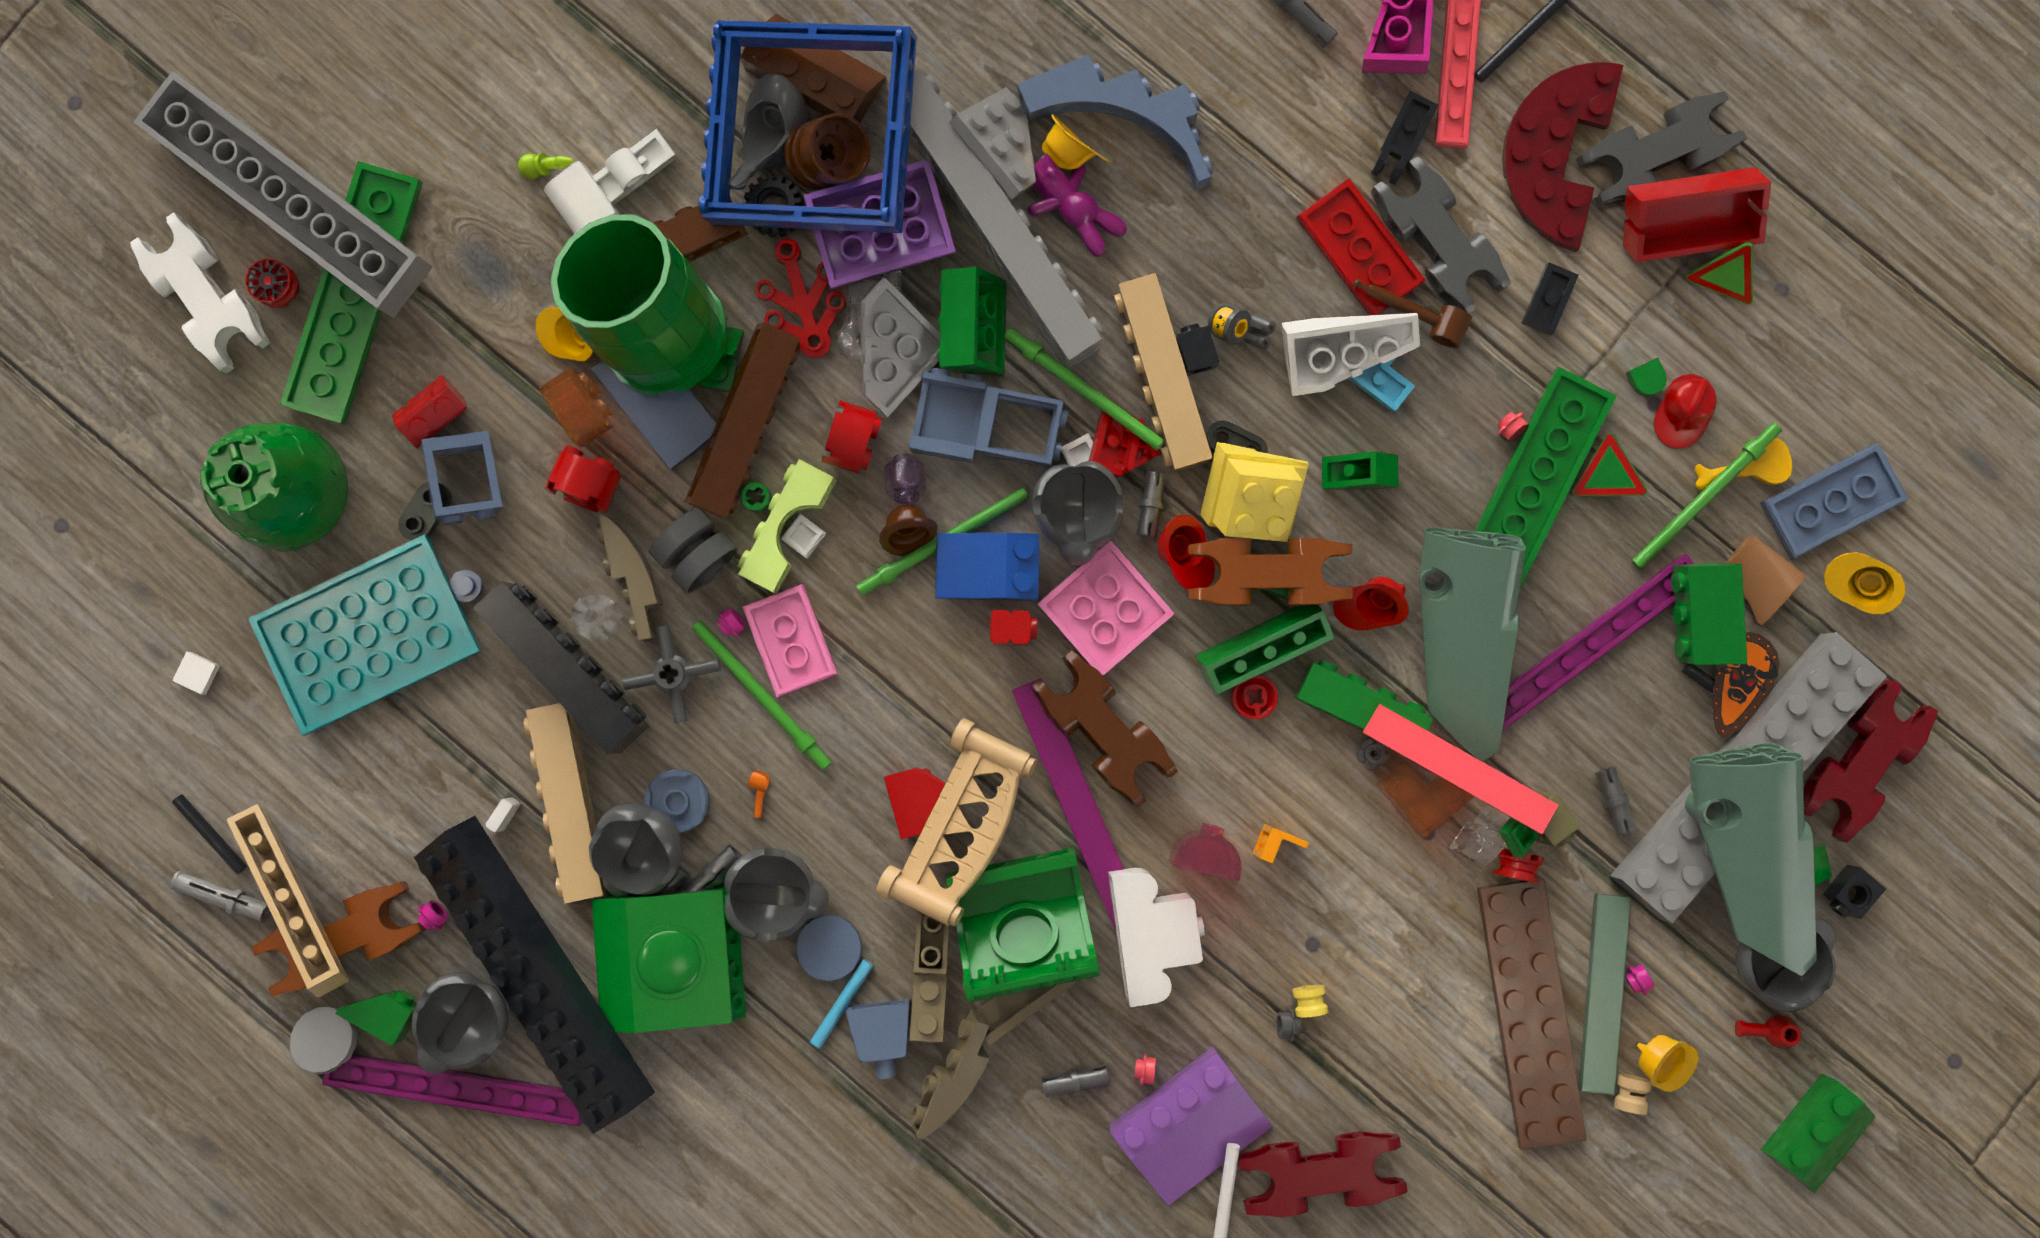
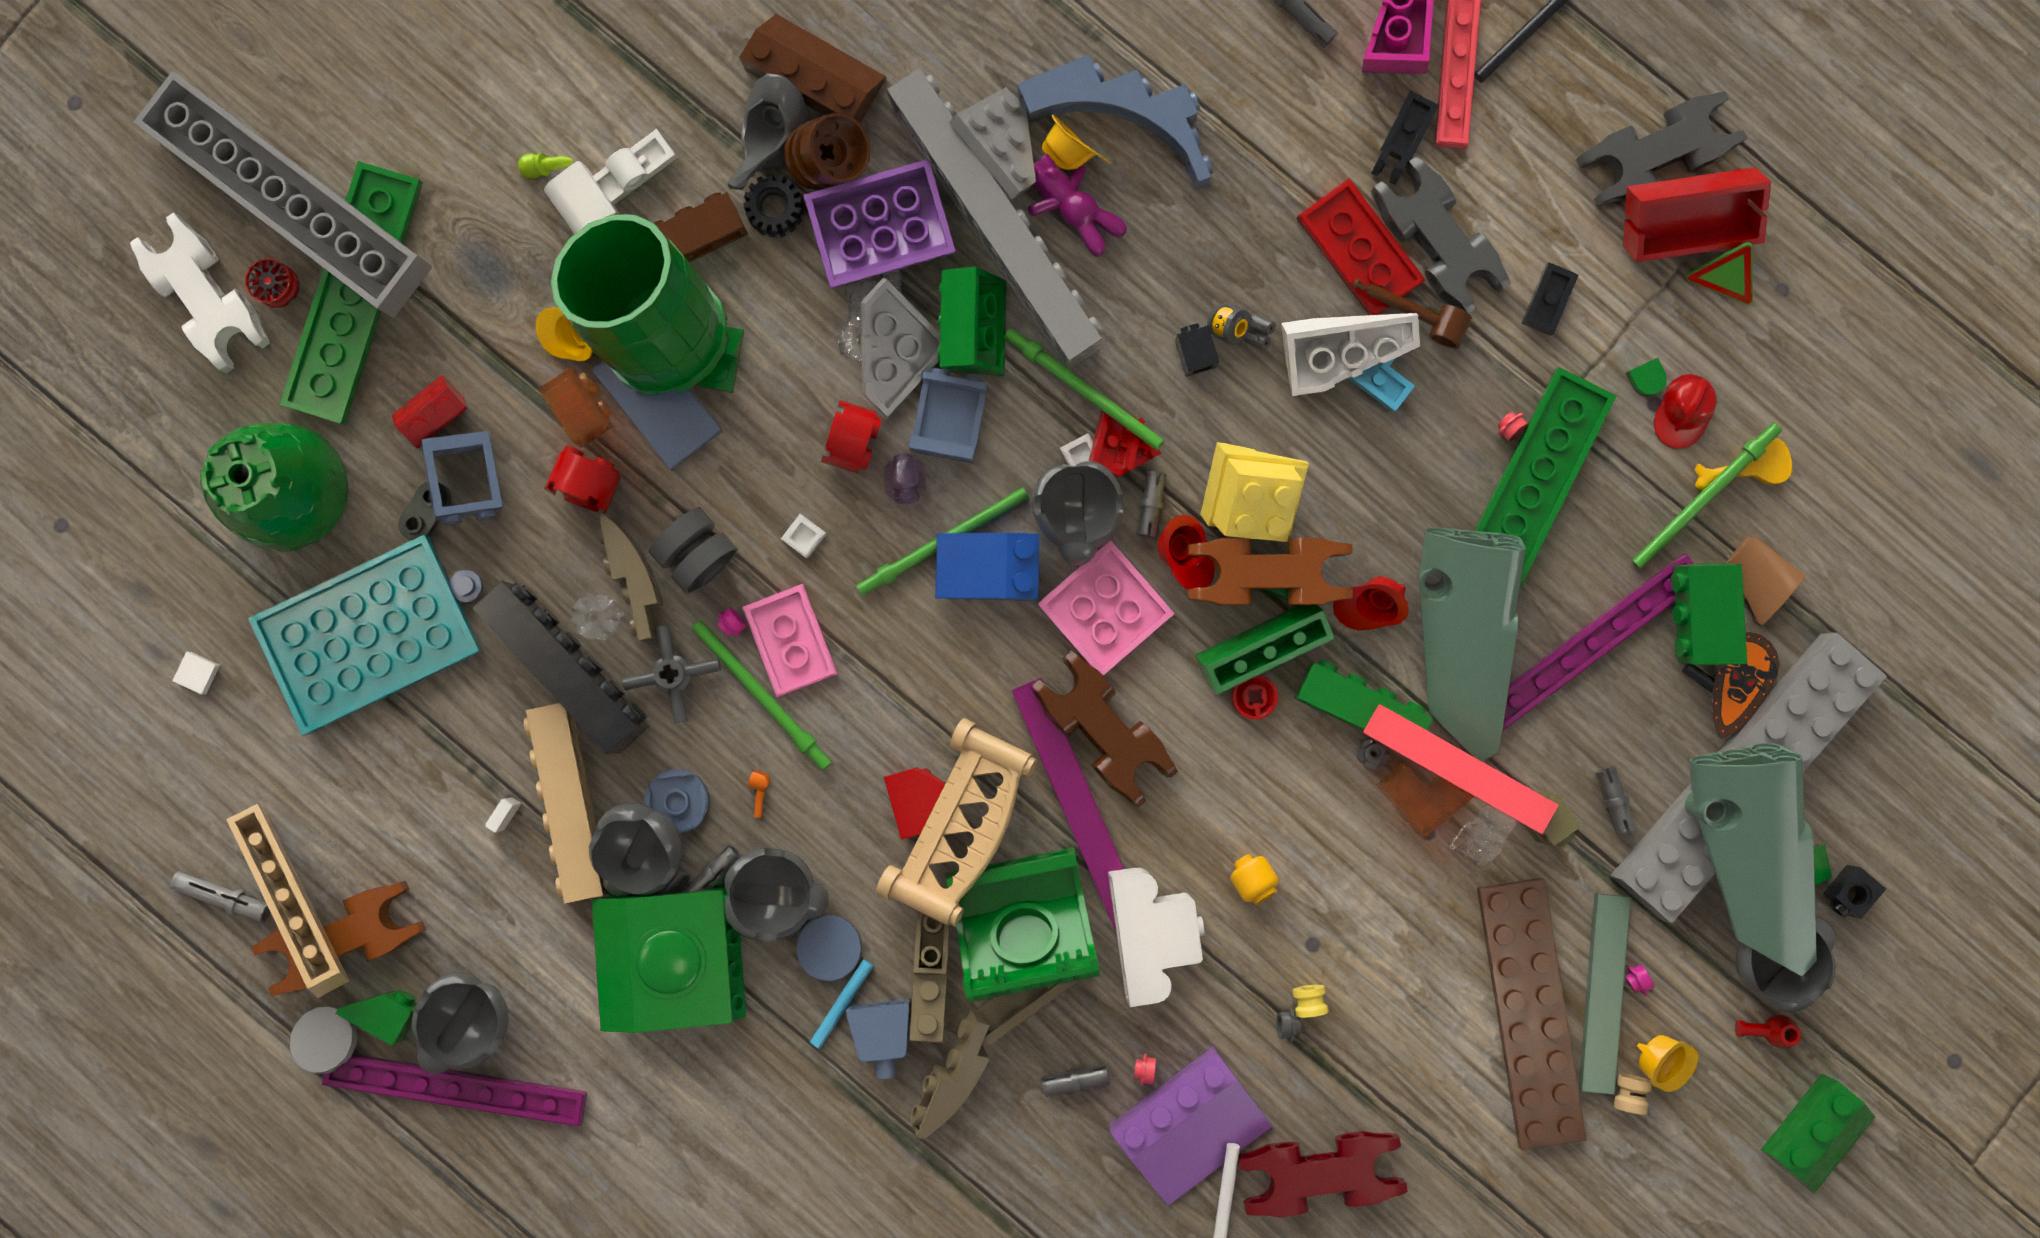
black bar [172,794,247,875] -> none
black brick [414,816,655,1134] -> none
dark pink plate [418,900,449,930] -> none
reddish brown brick [684,322,800,518] -> none
blue window [699,20,917,234] -> none
yellowish green arch [738,459,837,594] -> none
green bush [741,482,772,512] -> none
red plant [755,238,846,359] -> none
reddish brown hat [879,505,938,556] -> none
sand blue window [974,386,1068,468] -> none
red brick [990,610,1037,646] -> none
tan brick [1113,273,1212,473] -> none
clear pink brick [1169,823,1241,881] -> none
pearl dark grey plate [1206,421,1268,453] -> none
light orange panel [1252,824,1309,864] -> none
green slope [1322,451,1399,490] -> none
red wheel [1493,848,1544,883] -> none
green tile [1499,817,1539,858] -> none
dark red plate [1502,62,1624,252] -> none
piece [1573,433,1647,497] -> none
sand blue tile [1760,443,1909,560] -> none
dark red piece [1803,680,1938,842] -> none
yellow piece [1824,552,1905,614] -> none
none -> yellow head [1230,854,1279,905]

